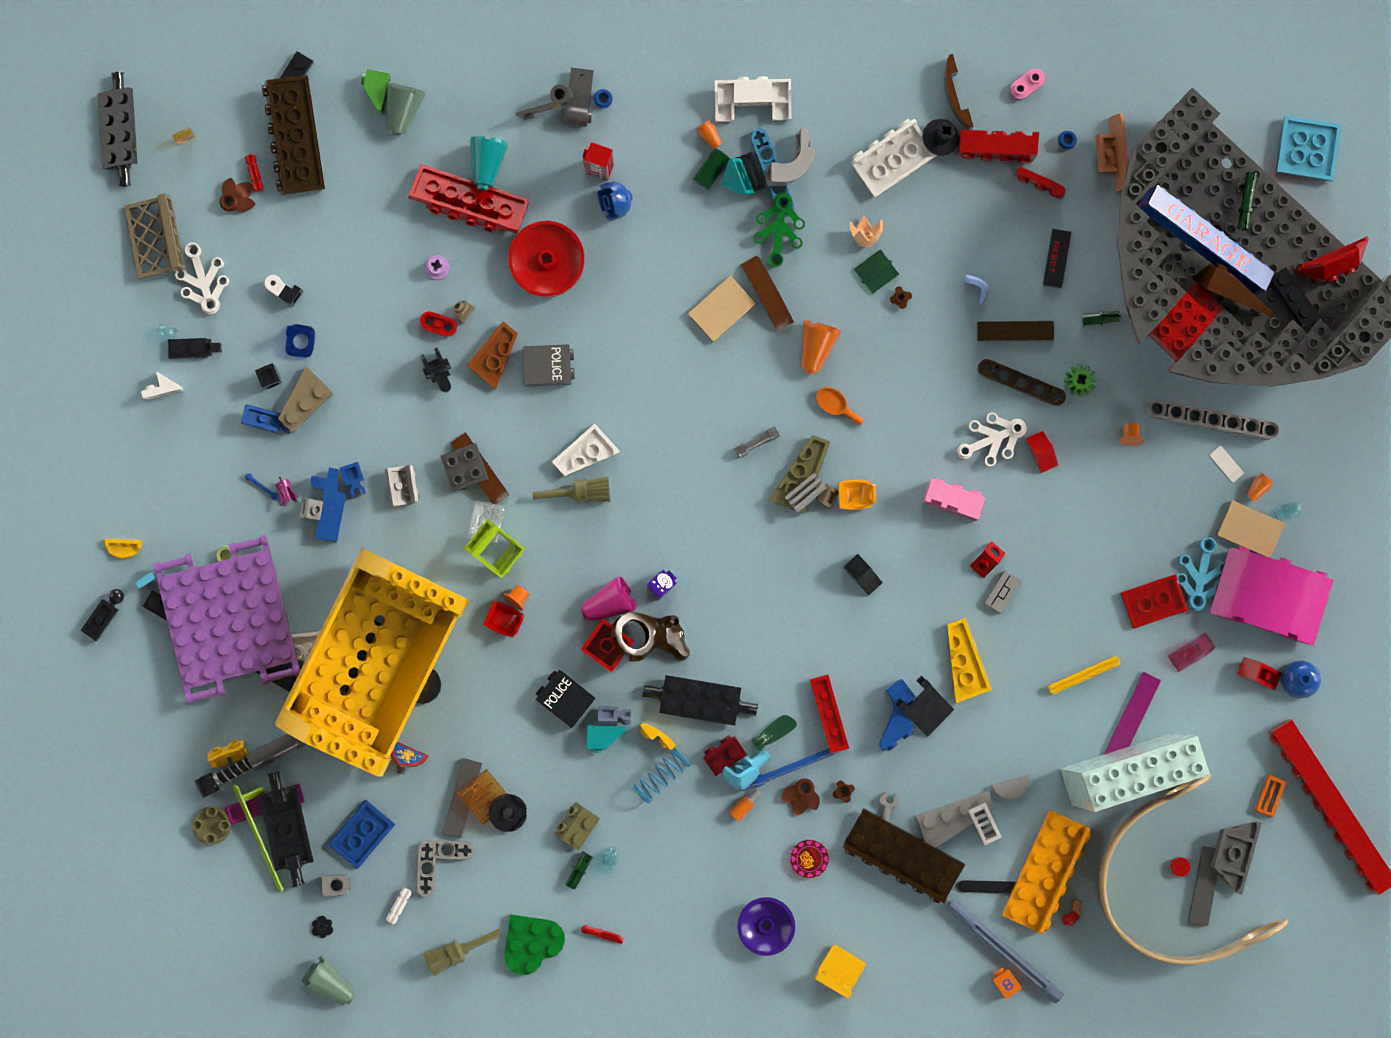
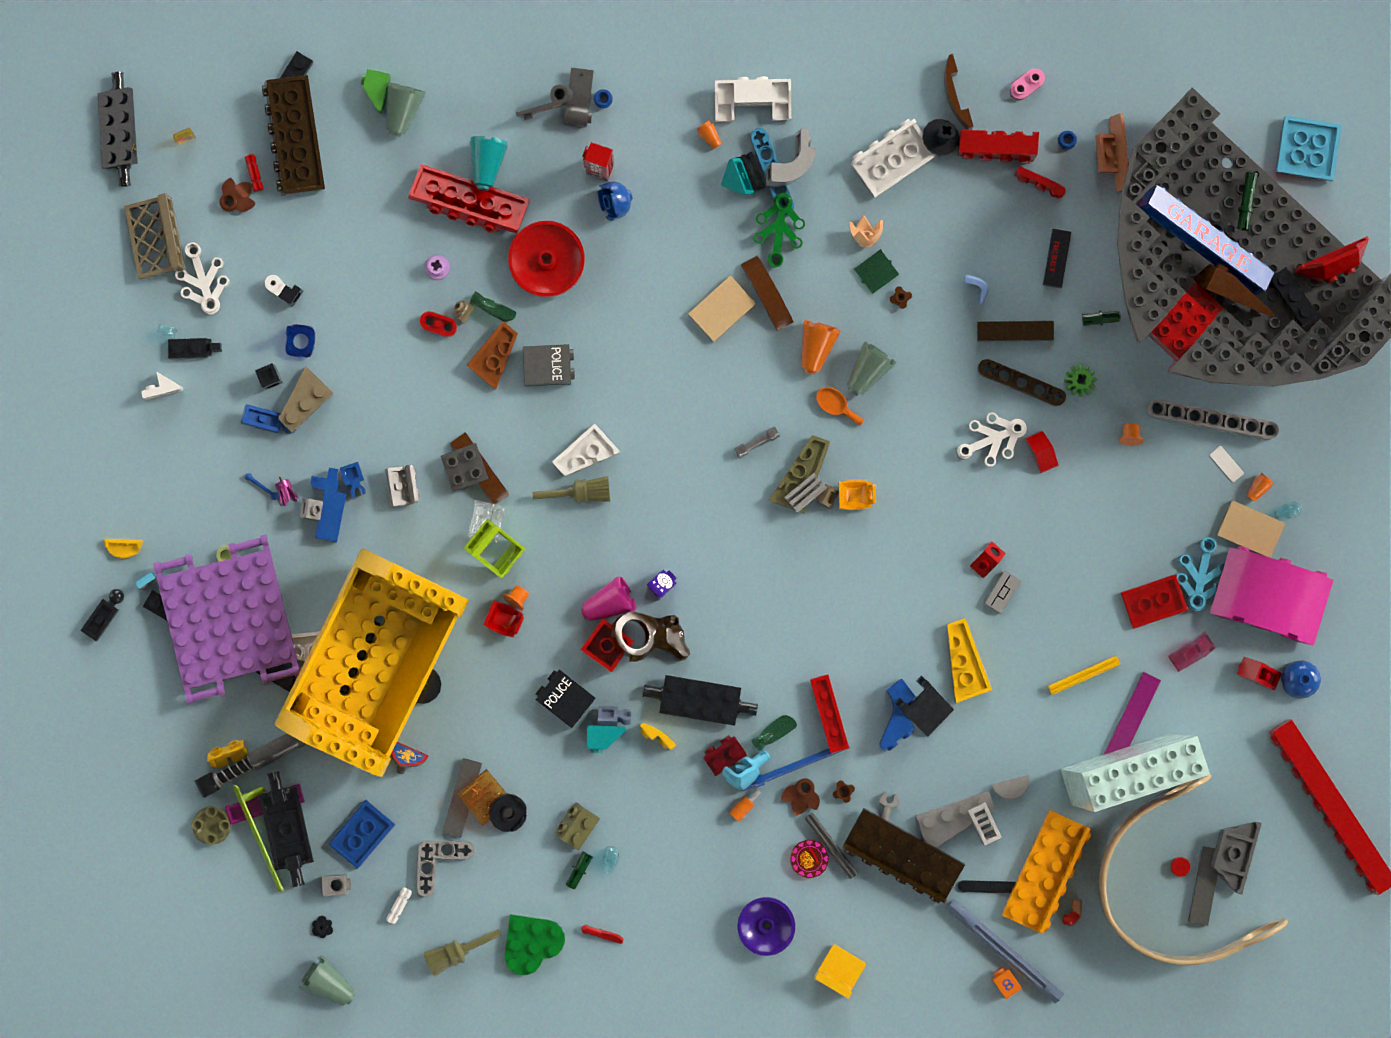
black hinge [420,347,451,392] -> none
dark azure piece [633,748,691,804] -> none
dark green brick [692,148,730,190] -> none
black slope [843,554,883,596] -> none
bright pink wedge [922,478,985,521] -> none
orange tile [1254,774,1286,818] -> none
none -> clear green piece [469,291,516,322]
none -> dark grey axle [805,813,858,879]
none -> sand green cone [847,341,896,396]

